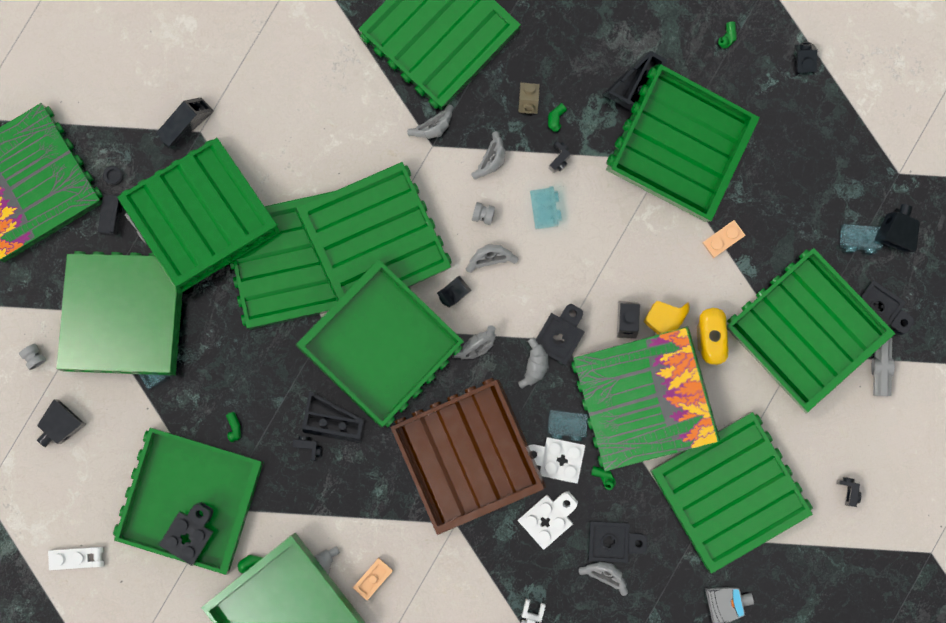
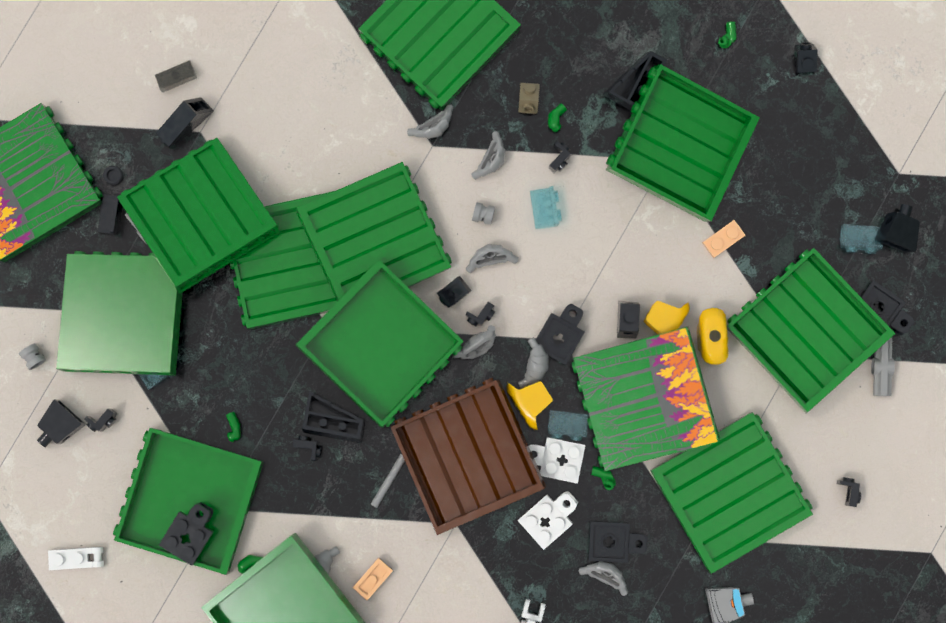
none -> black bracket [84,408,117,432]
none -> clear smoke slope [155,60,197,93]
none -> light grey piece [371,454,405,508]
none -> black bracket [465,302,495,327]
none -> yellow piece [506,381,553,430]

